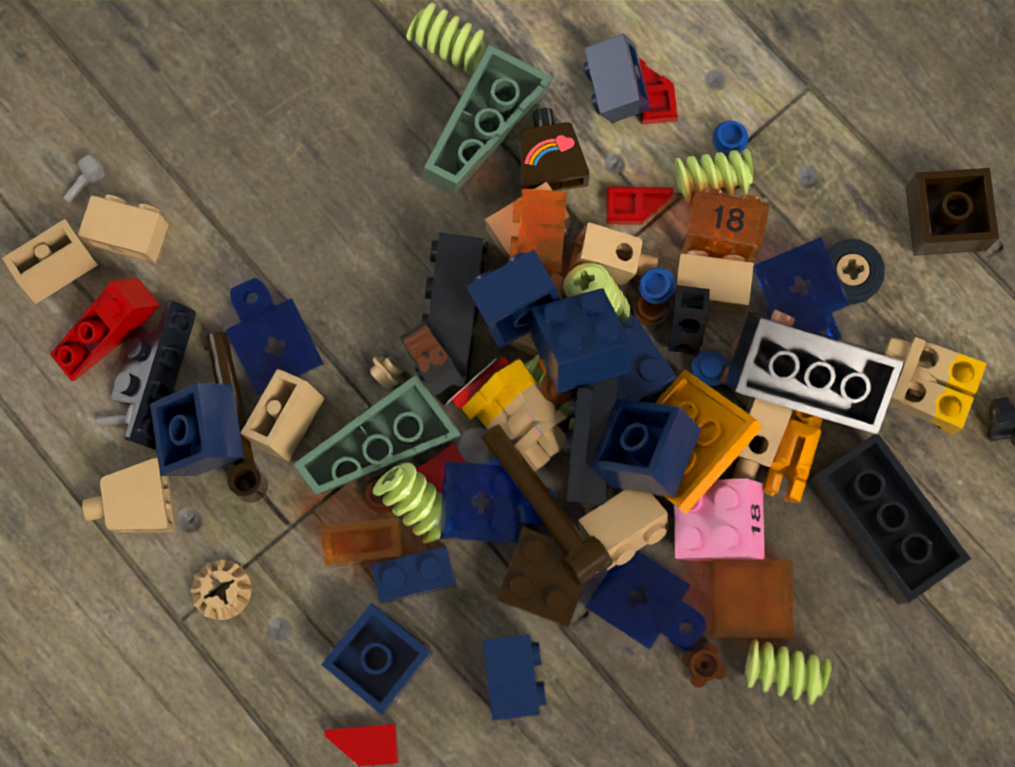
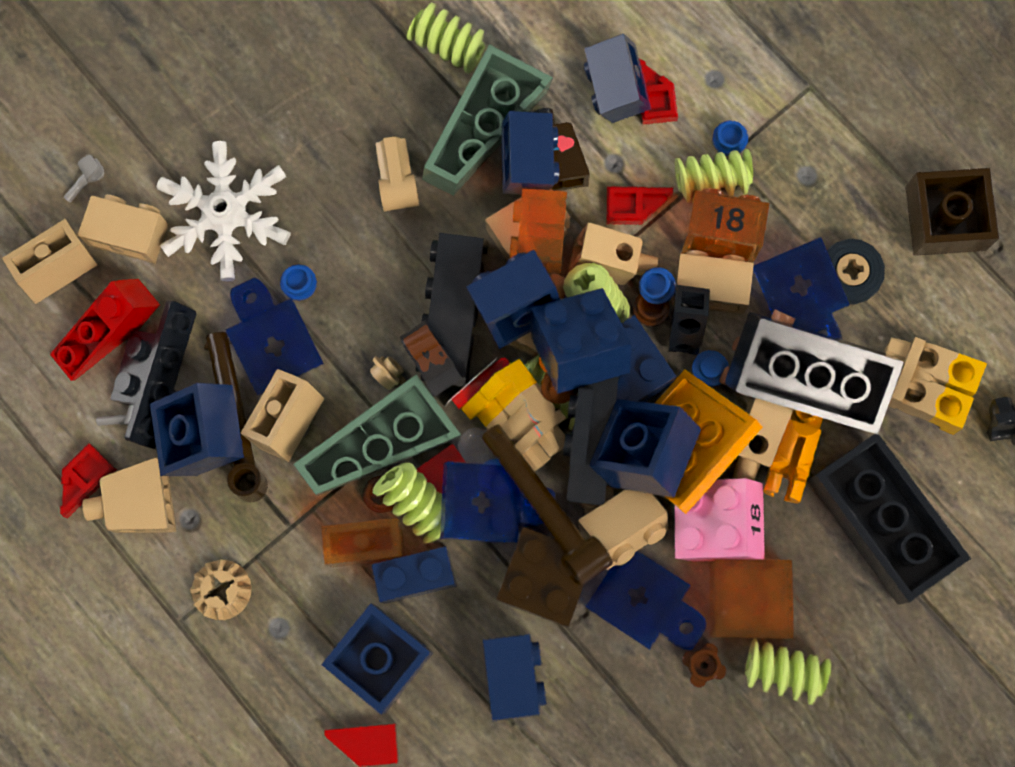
none -> red tile [60,443,117,519]
none -> white piece [157,141,291,281]
none -> blue plate [280,264,317,301]
none -> tan piece [376,136,419,212]
none -> dark blue brick [501,111,559,195]

